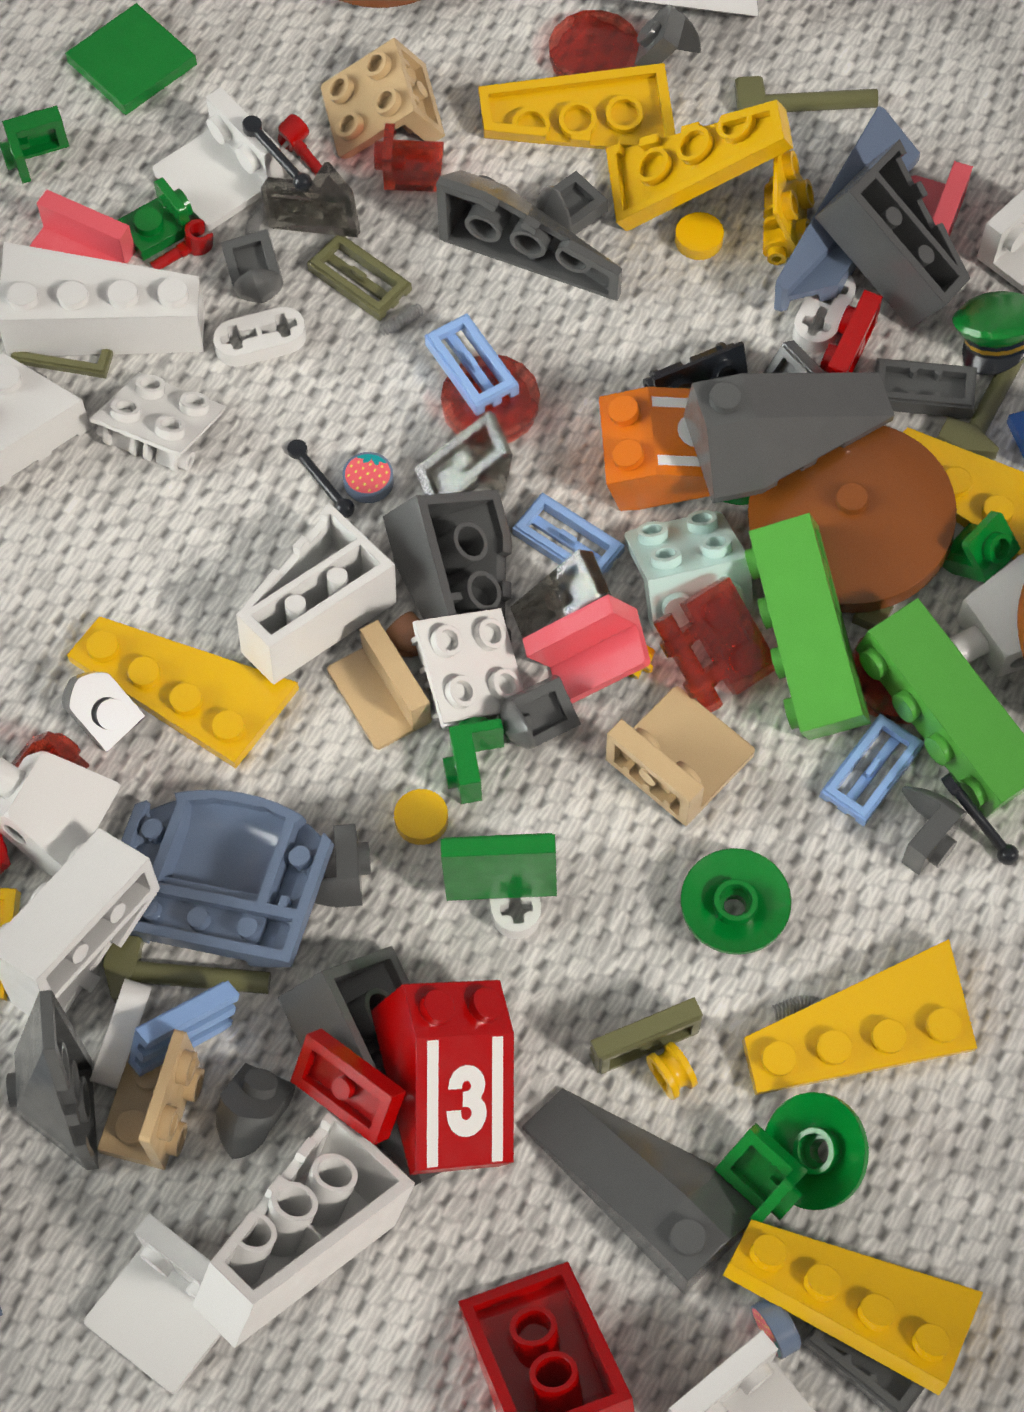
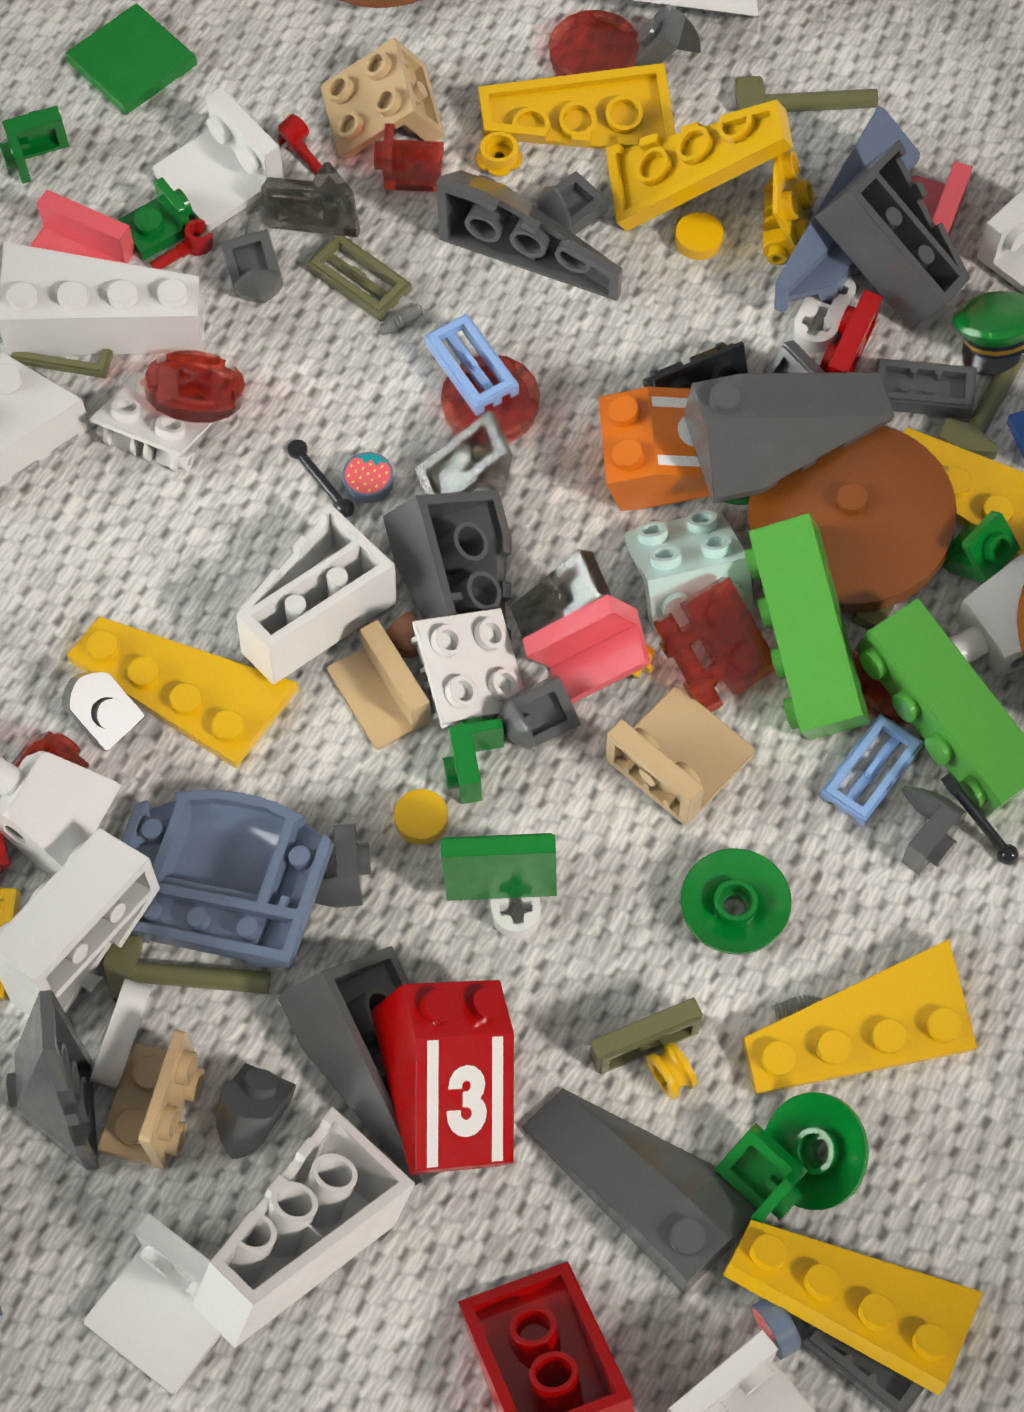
light blue tile [128,981,240,1077] -> none
white beam [213,307,306,367] -> none
black hinge [242,115,312,192] -> none
red plate [290,1028,406,1145] -> none
light blue tile [512,492,625,588] -> none
none -> clear red tile [144,350,245,423]
none -> yellow plate [476,131,523,177]

